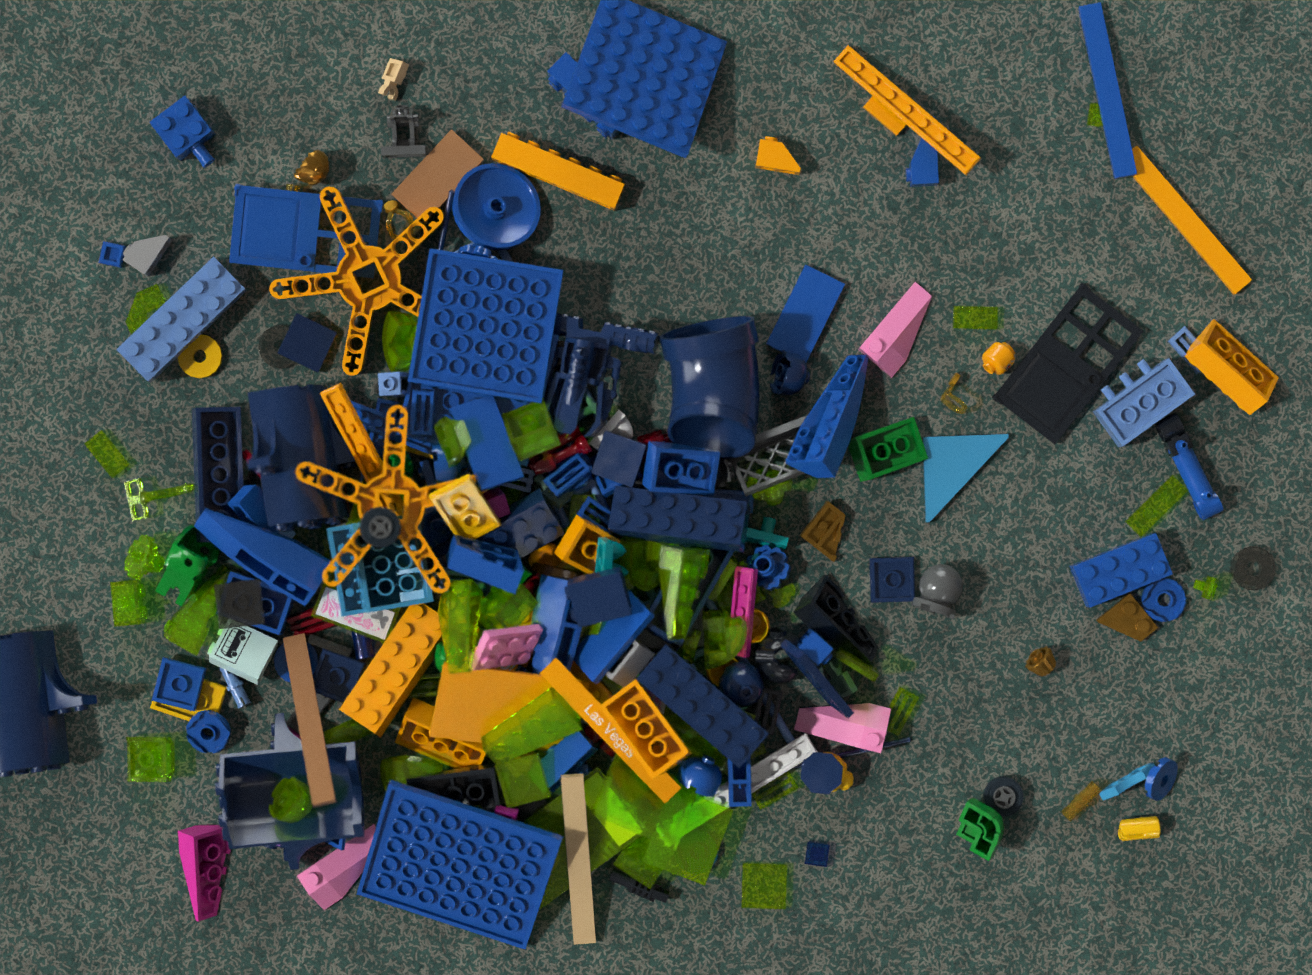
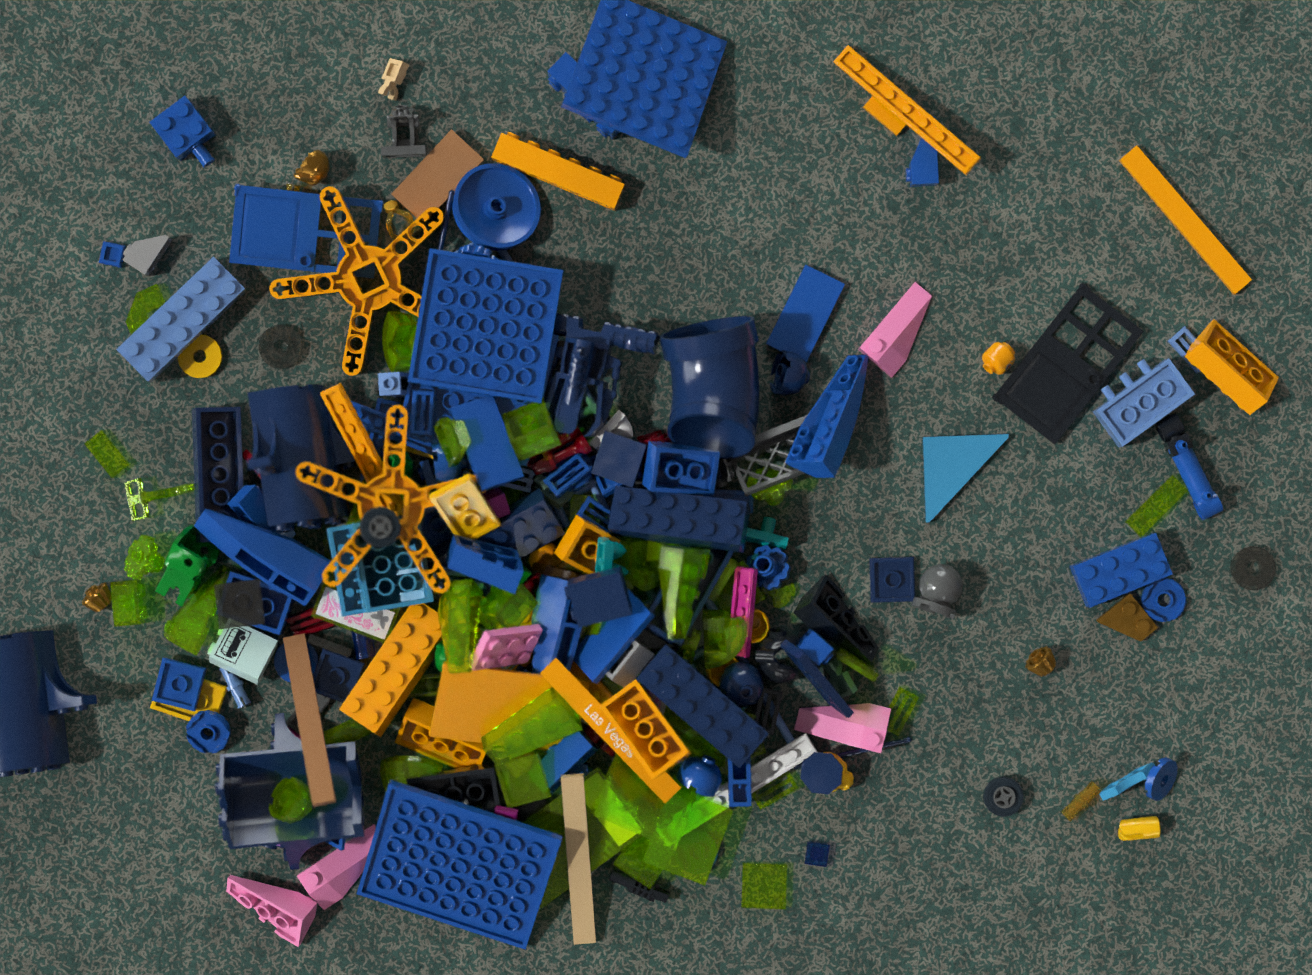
clear neon green slope [126,736,175,782] -> none
dark pink wedge [178,825,231,922] -> none
dark blue tile [277,313,337,373] -> none
light orange slope [755,137,801,175] -> none
pearl gold wing [800,501,845,562] -> none
green slope [848,417,928,482] -> none
clear yellow piece [940,372,967,414] -> none
clear neon green tile [952,306,998,330] -> none
green brick [956,797,1005,861] -> none
blue tile [1078,2,1137,179] -> none
clear neon green tile [1086,103,1103,127] -> none
clear neon green tile [1193,576,1219,601] -> none
none -> pearl gold piece [82,582,113,612]
none -> bright pink wedge [226,875,317,947]

